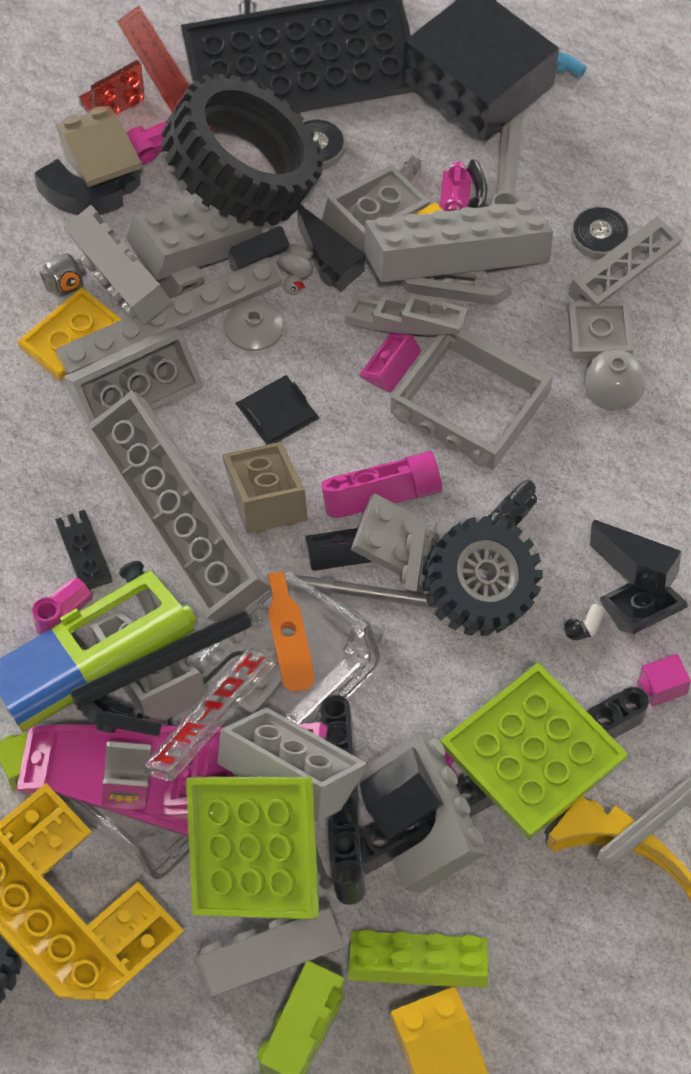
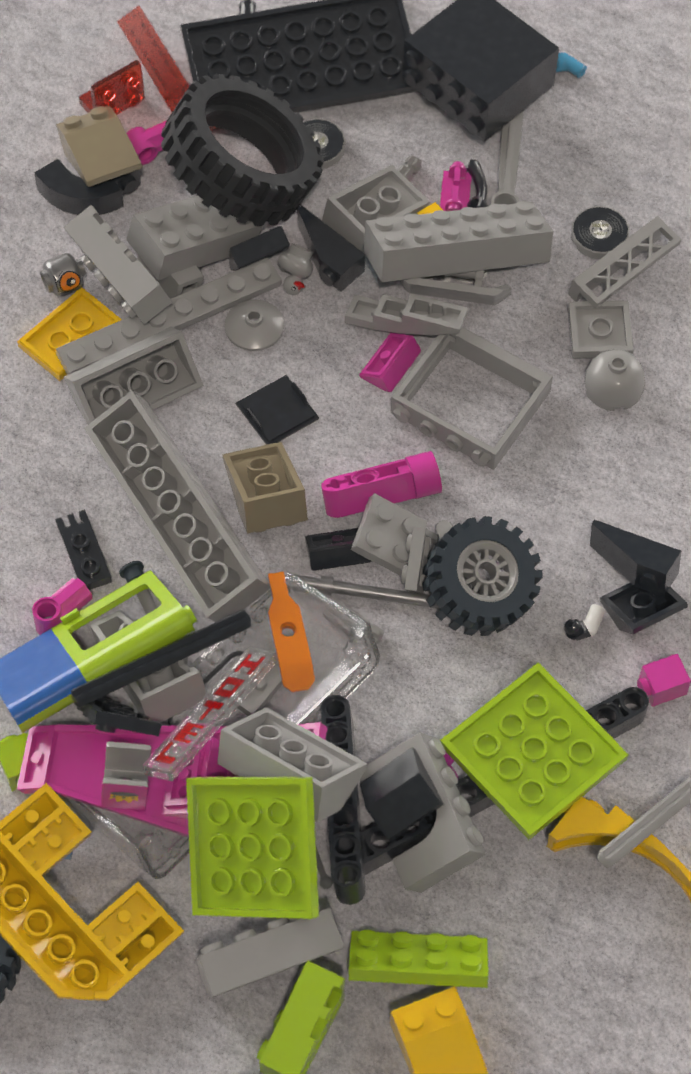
black hinge [488,479,537,531] -> none

